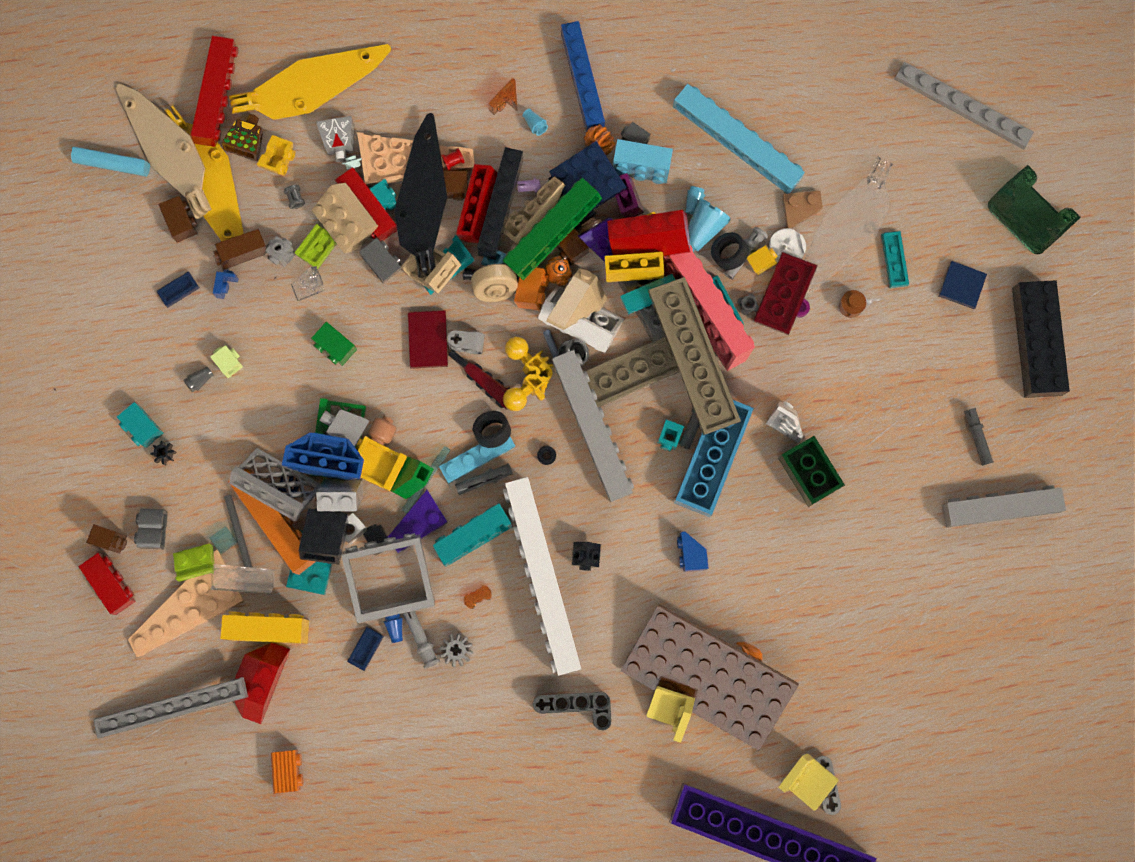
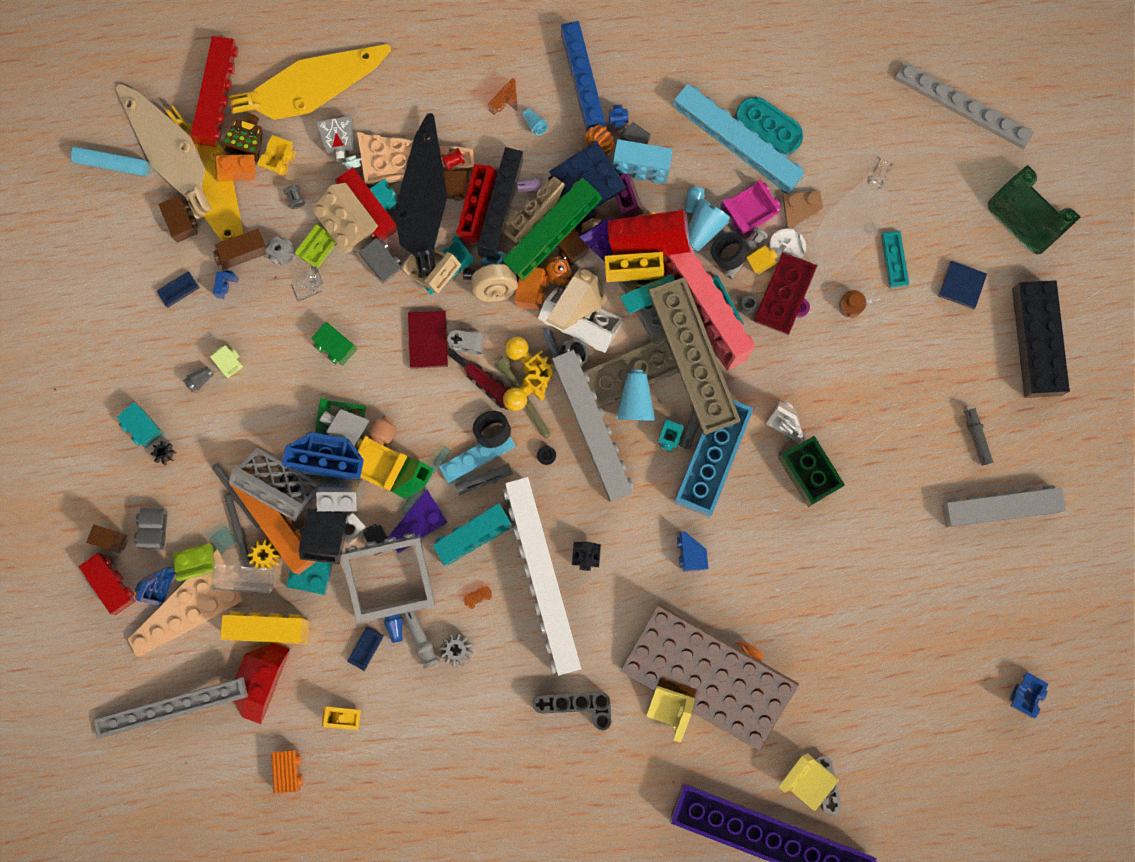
none -> blue wedge [135,567,176,606]
none -> dark grey bar [212,463,260,529]
none -> orange brick [215,155,256,181]
none -> yellow gear [248,539,282,573]
none -> yellow slope [321,706,361,730]
none -> olive piece [494,356,550,438]
none -> blue gear [609,104,629,129]
none -> medium azure cone [616,370,655,421]
none -> dark pink panel [720,179,780,237]
none -> teal tile [736,97,803,155]
none -> blue cylinder [1010,672,1048,718]

